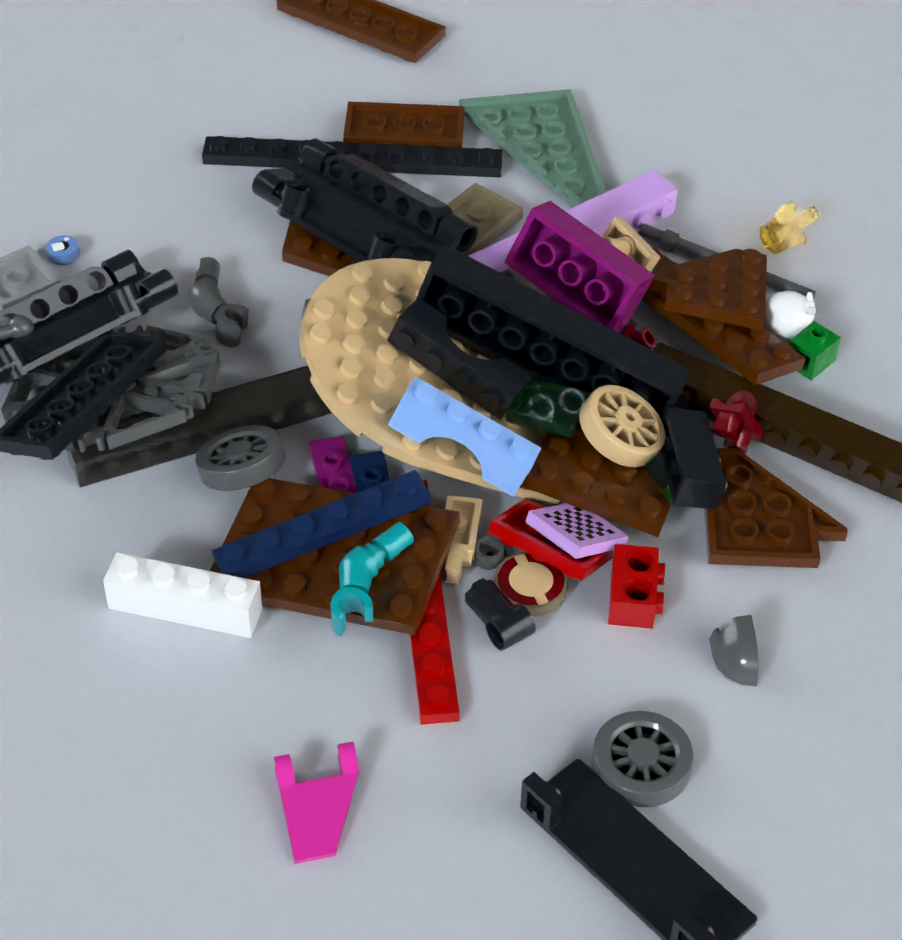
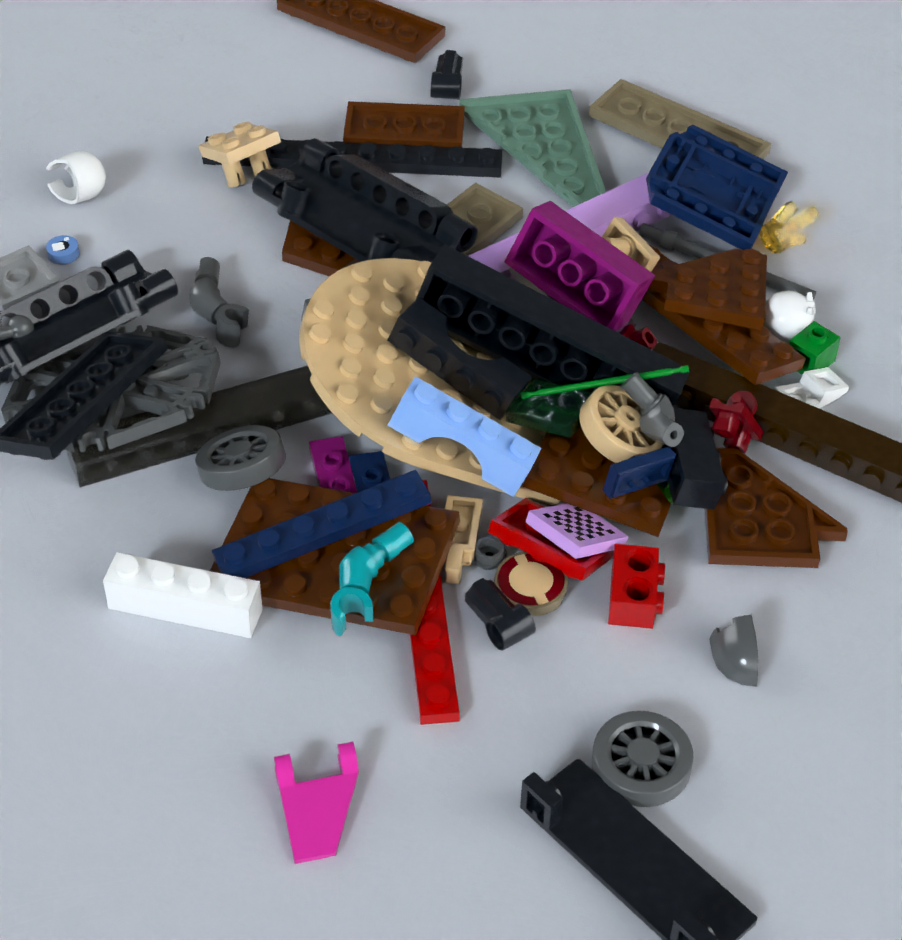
none -> white helmet [46,151,106,204]
none -> tan plate [198,122,281,187]
none -> black piece [430,50,463,100]
none -> green piece [521,365,689,399]
none -> dark tan plate [589,79,771,159]
none -> dark blue plate [603,447,676,499]
none -> dark grey arm [620,372,684,447]
none -> dark blue wedge [646,125,788,250]
none -> white slope [774,367,849,408]

